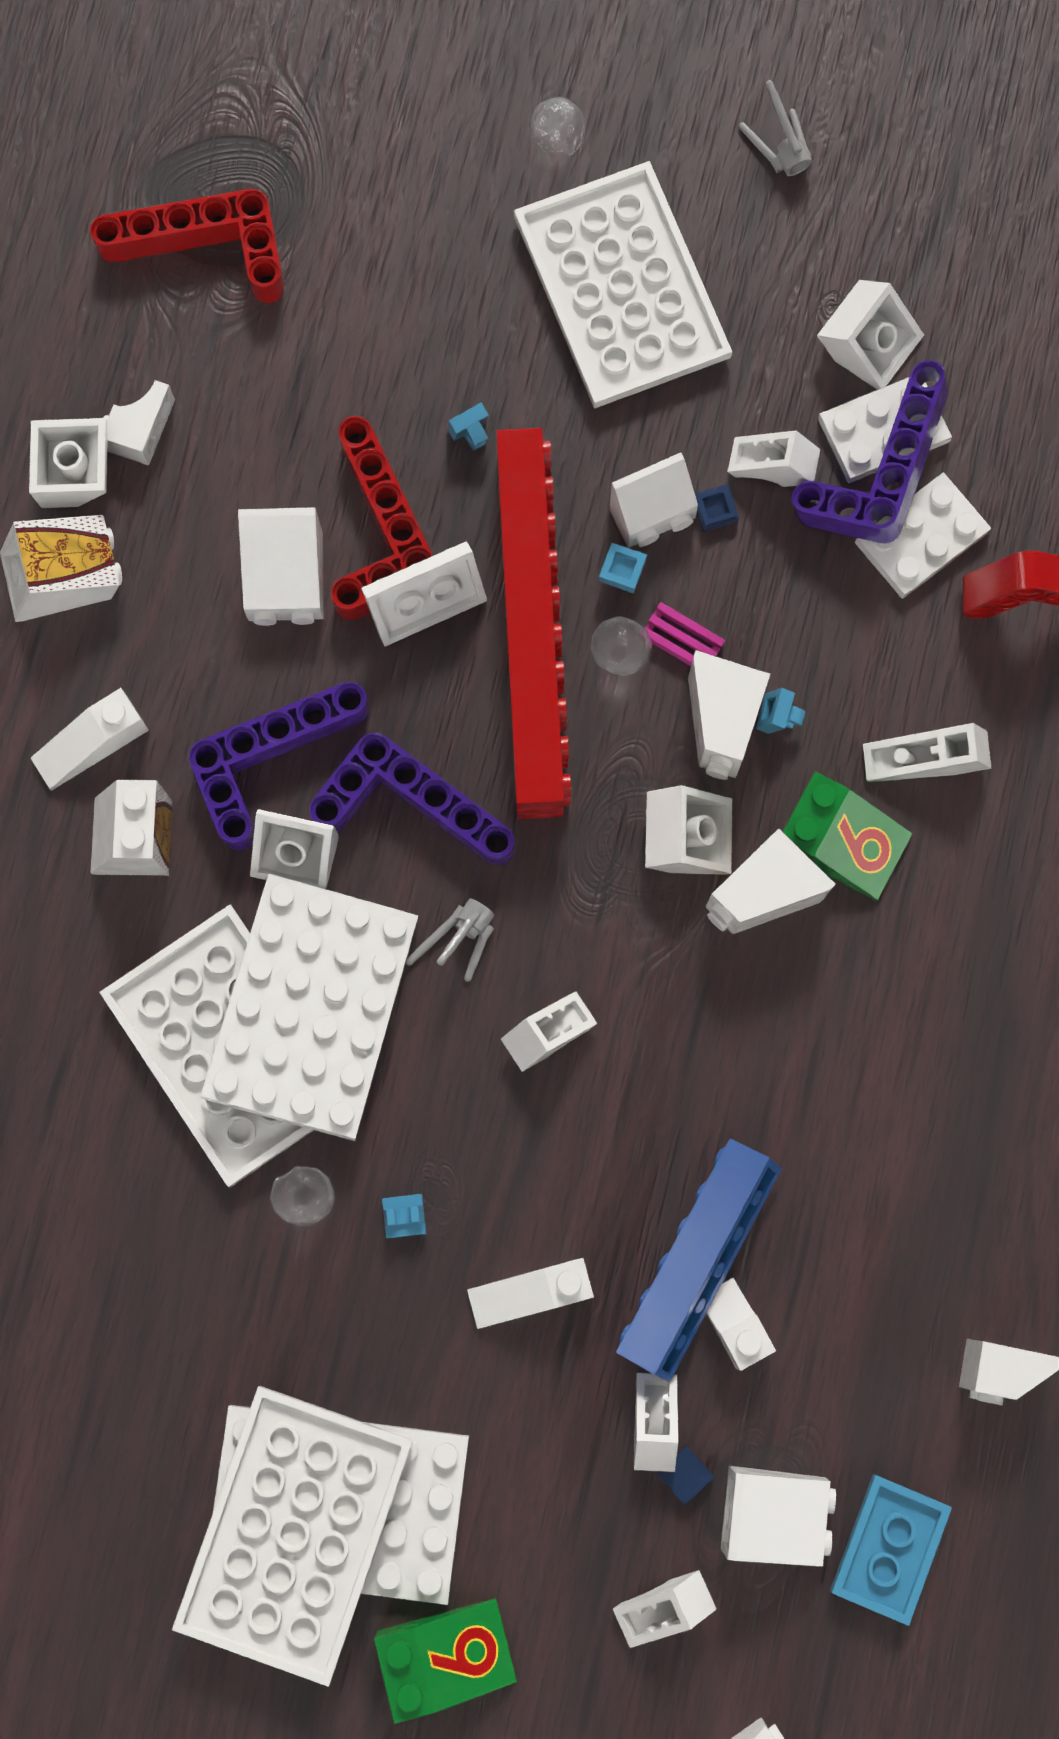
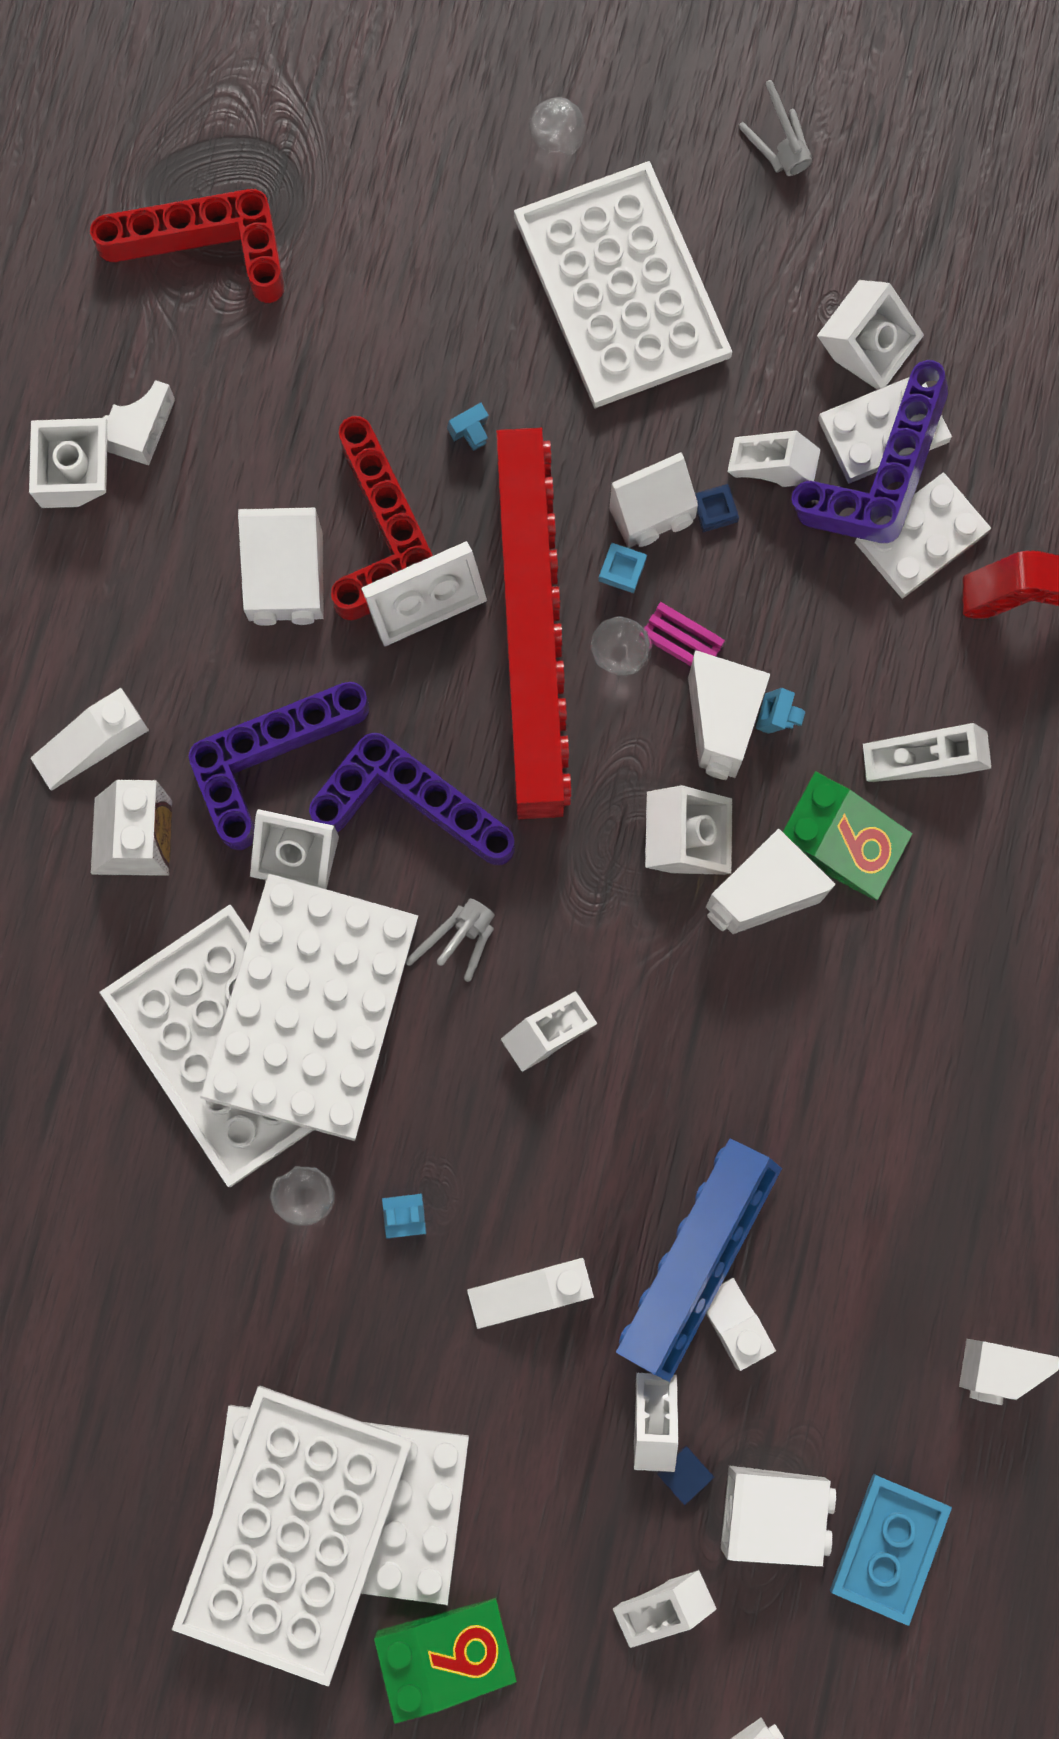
slope [0,515,122,622] -> none

